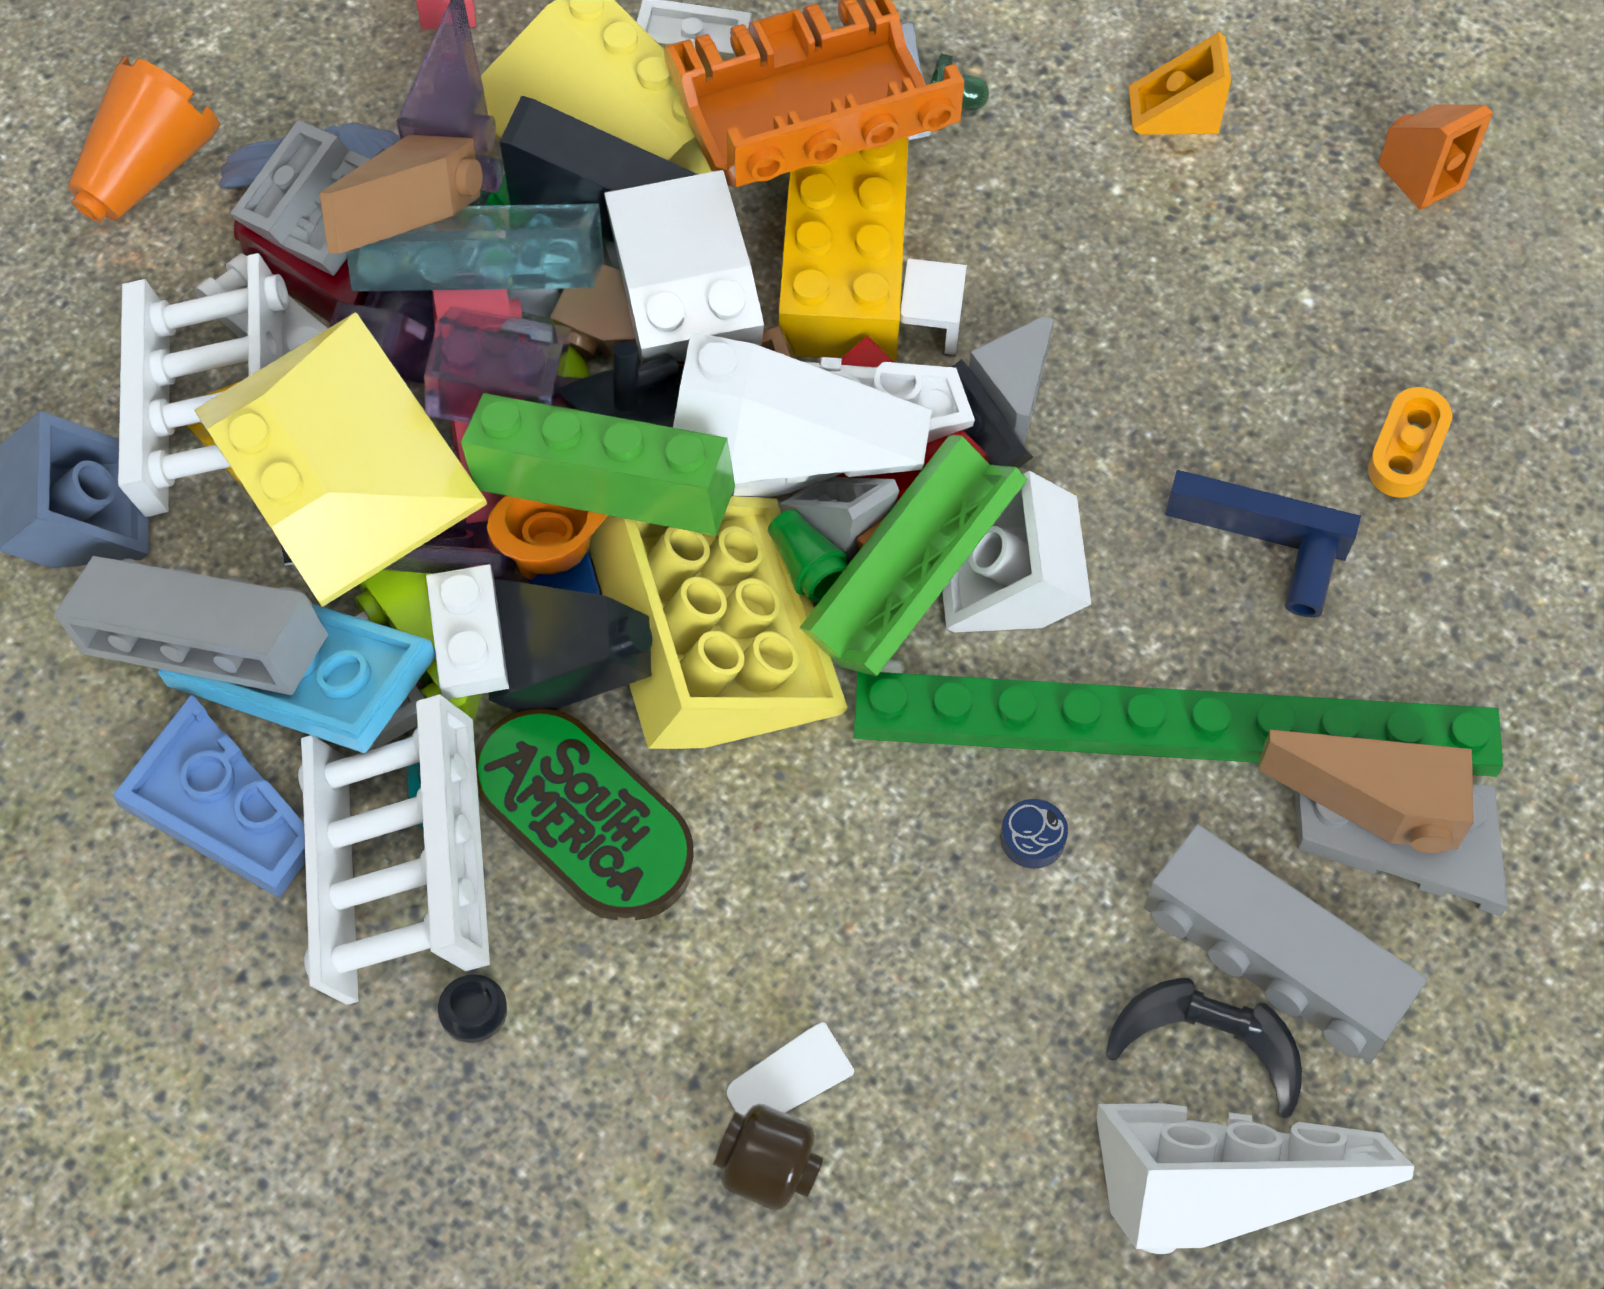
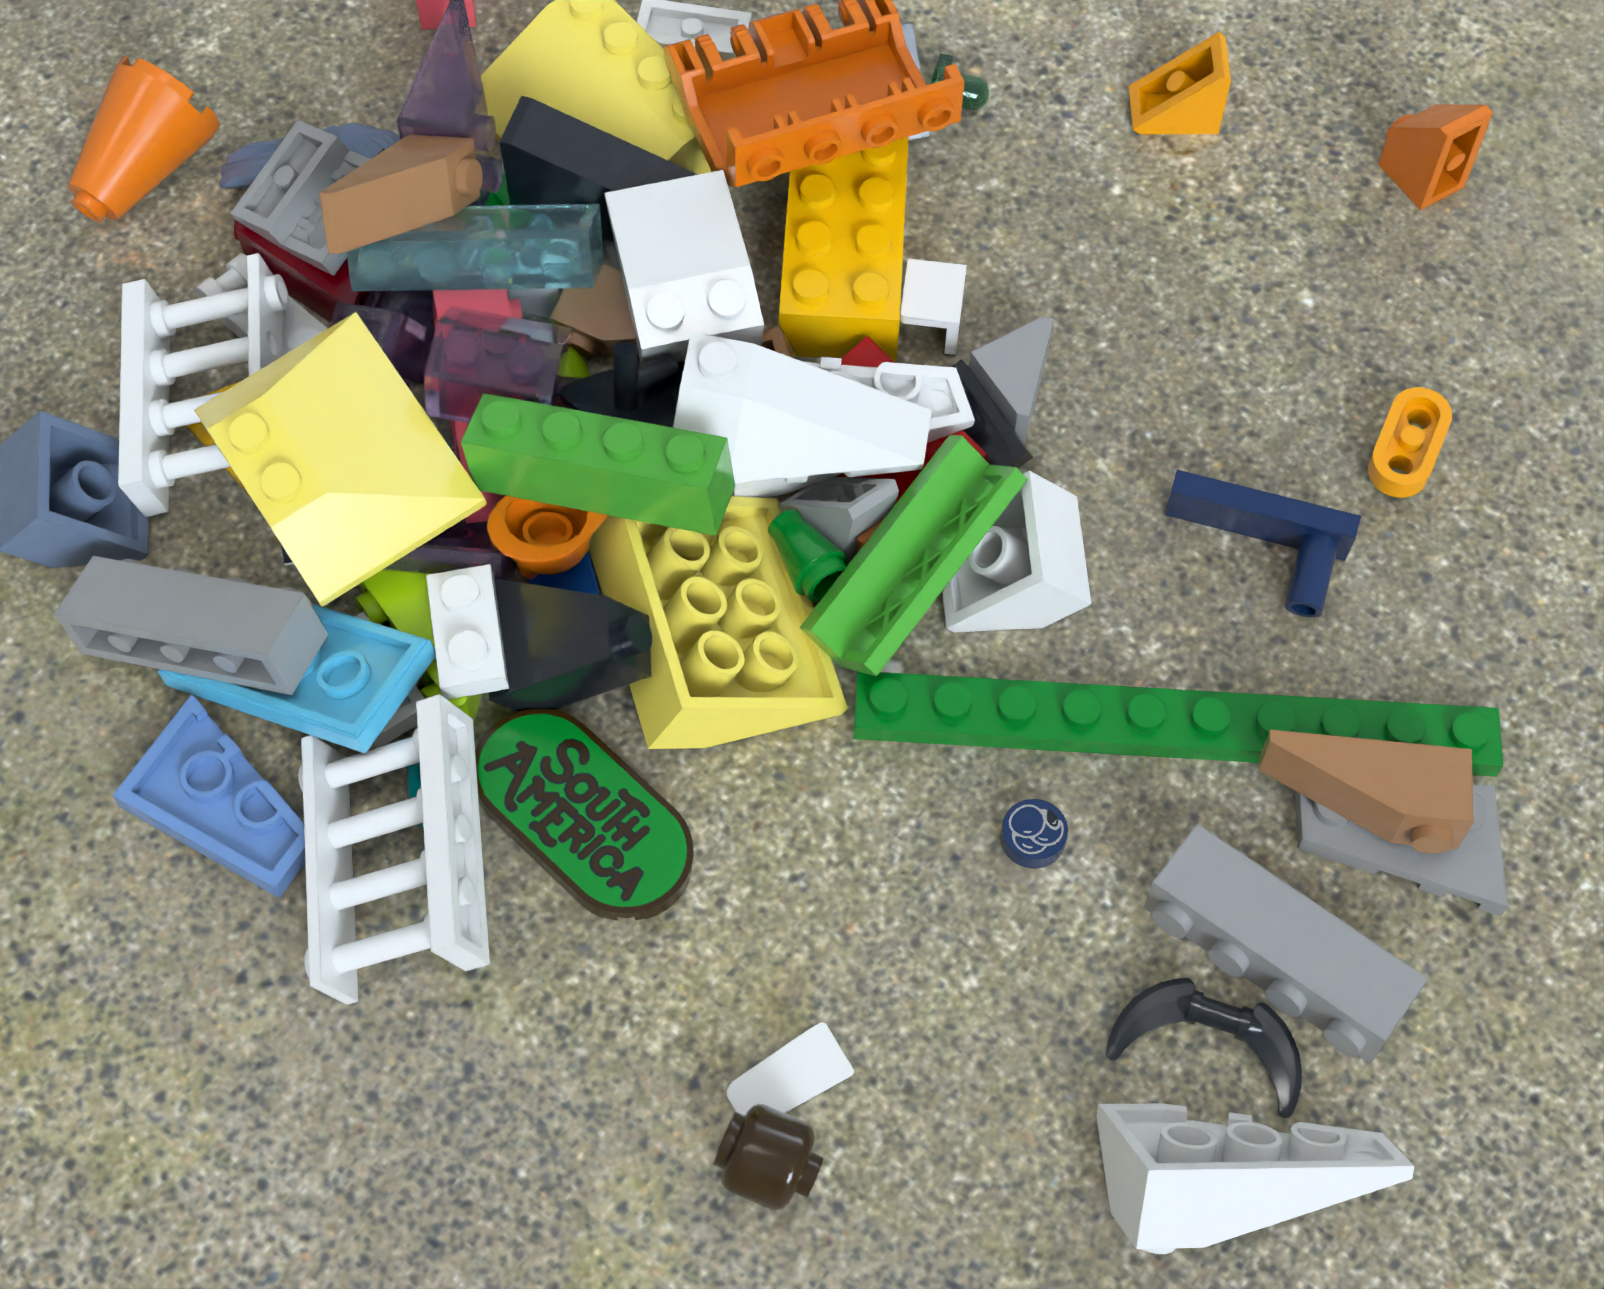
black plate [438,975,507,1043] -> none

